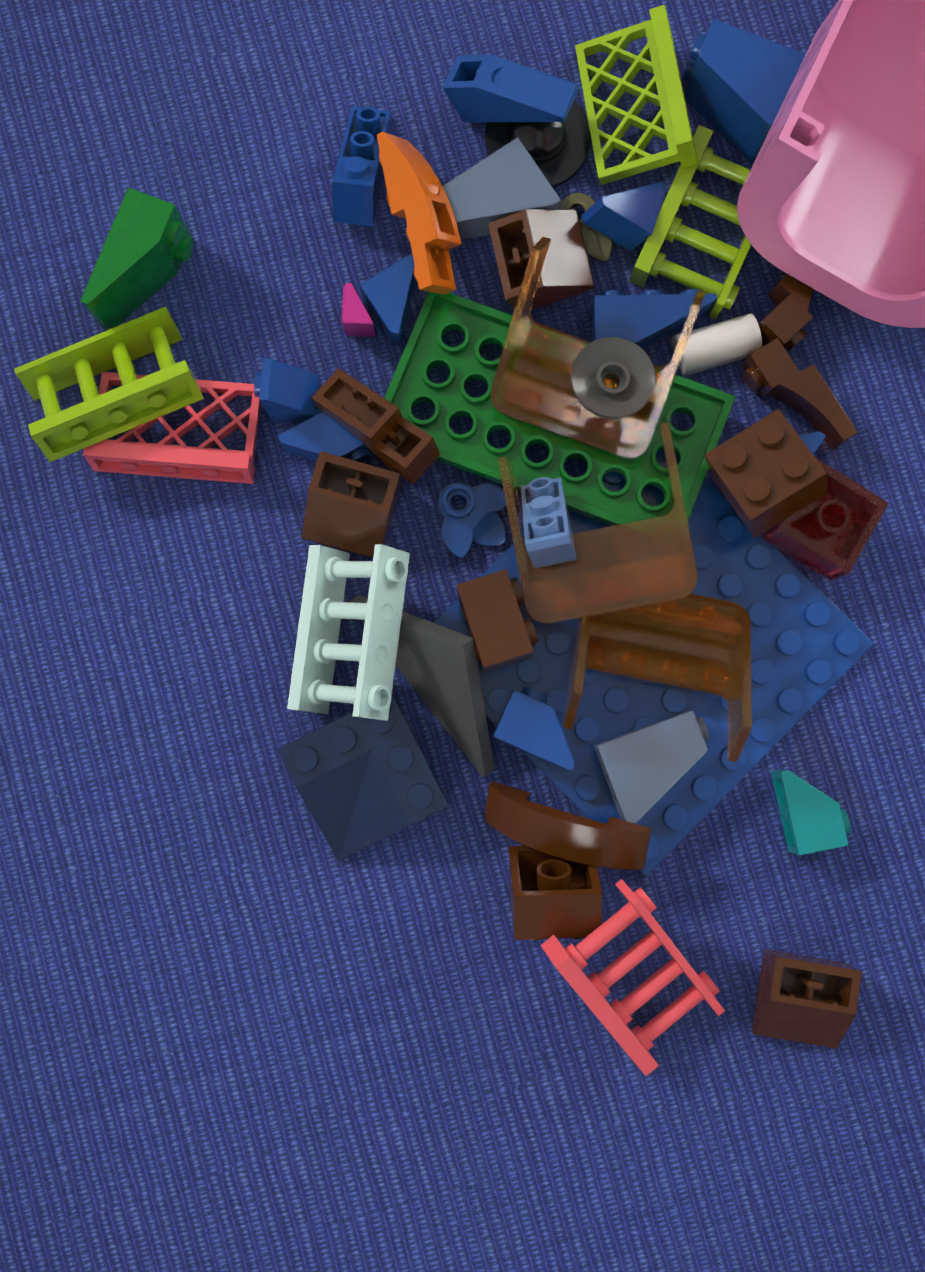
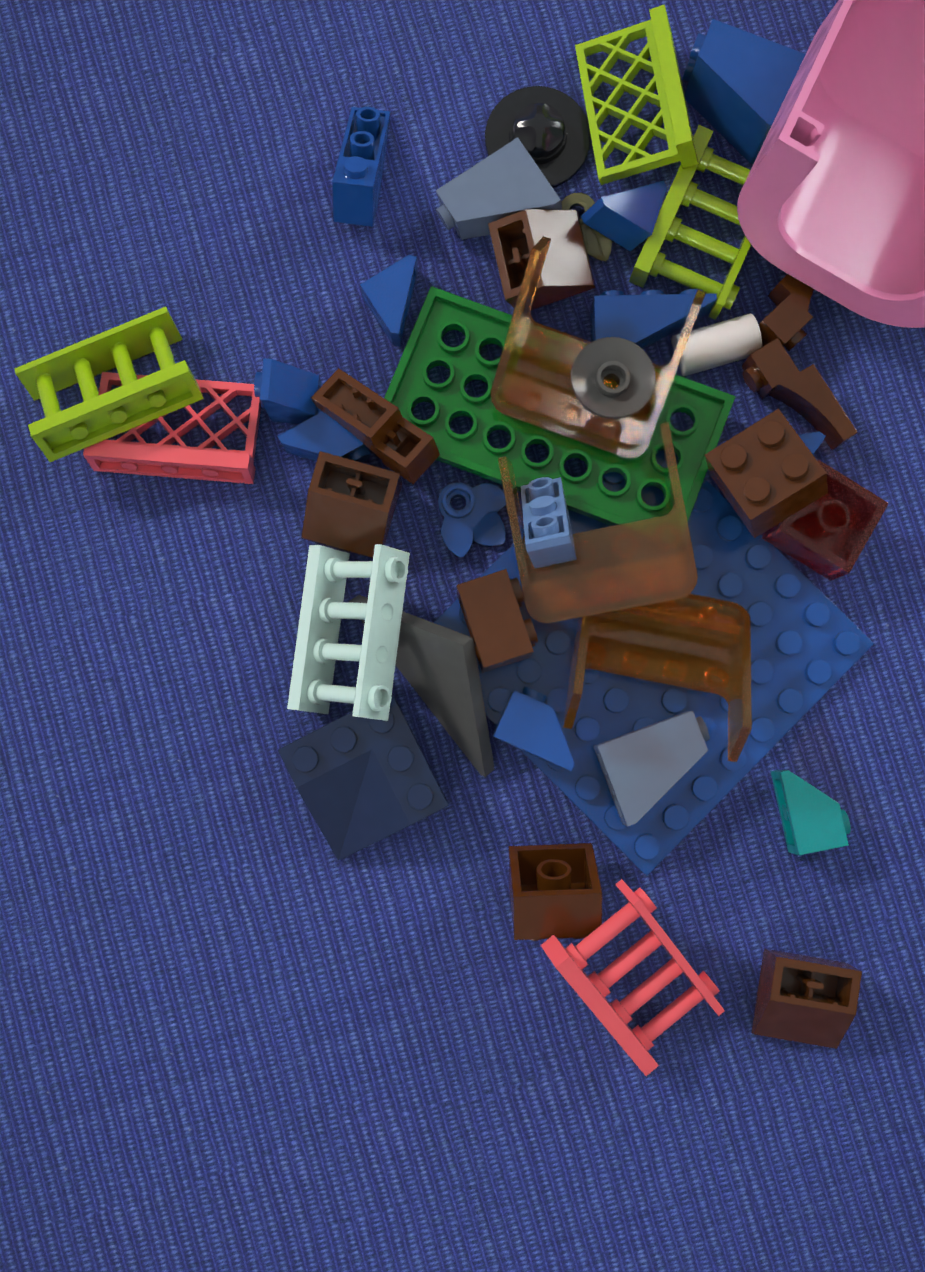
green slope [80,187,193,330] -> none
dark pink slope [342,283,376,337] -> none
orange slope [377,131,462,295] -> none
blue slope [443,54,579,122] -> none
reddish brown slope [484,781,652,870] -> none

